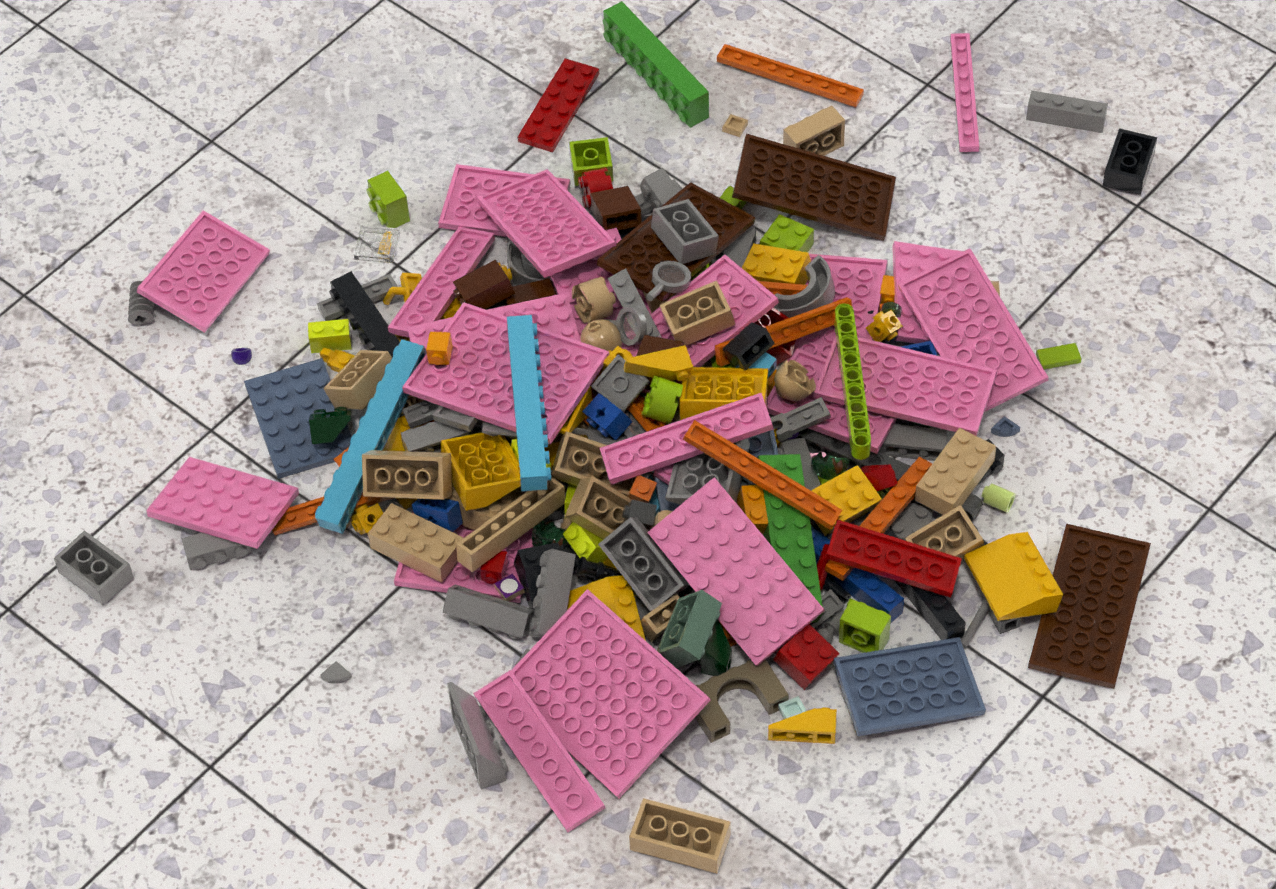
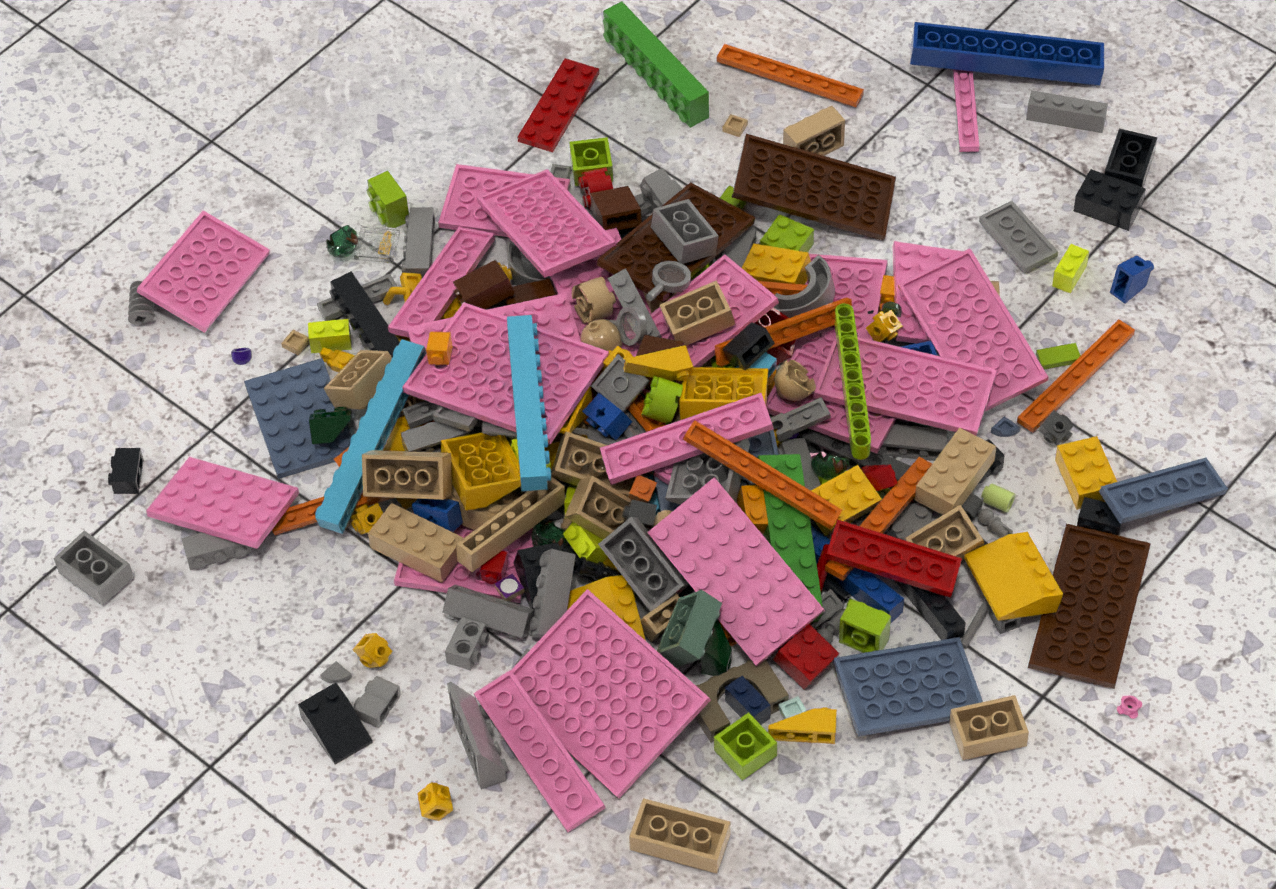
none -> black brick [108,448,144,494]
none -> tan tile [281,330,309,355]
none -> black slope [298,682,373,765]
none -> clear green hair [326,225,358,258]
none -> yellow brick [352,633,393,668]
none -> light grey brick [353,676,401,728]
none -> light grey brick [402,207,435,278]
none -> yellow brick [417,782,453,821]
none -> light grey brick [445,617,489,671]
none -> light grey tile [550,164,572,179]
none -> lime brick [714,712,777,781]
none -> dark blue brick [725,676,771,725]
none -> blue brick [910,22,1104,85]
none -> tan brick [949,695,1029,760]
none -> light grey pin [978,509,1013,538]
none -> light grey plate [979,201,1058,273]
none -> orange plate [1017,319,1135,433]
none -> dark grey brick [1038,410,1073,445]
none -> neon yellow brick [1052,244,1089,294]
none -> yellow brick [1055,436,1117,510]
none -> black brick [1073,169,1146,231]
none -> black brick [1077,497,1123,536]
none -> sand blue plate [1099,457,1228,524]
none -> blue torso [1110,256,1154,303]
none -> bright pink plate [1117,695,1142,719]

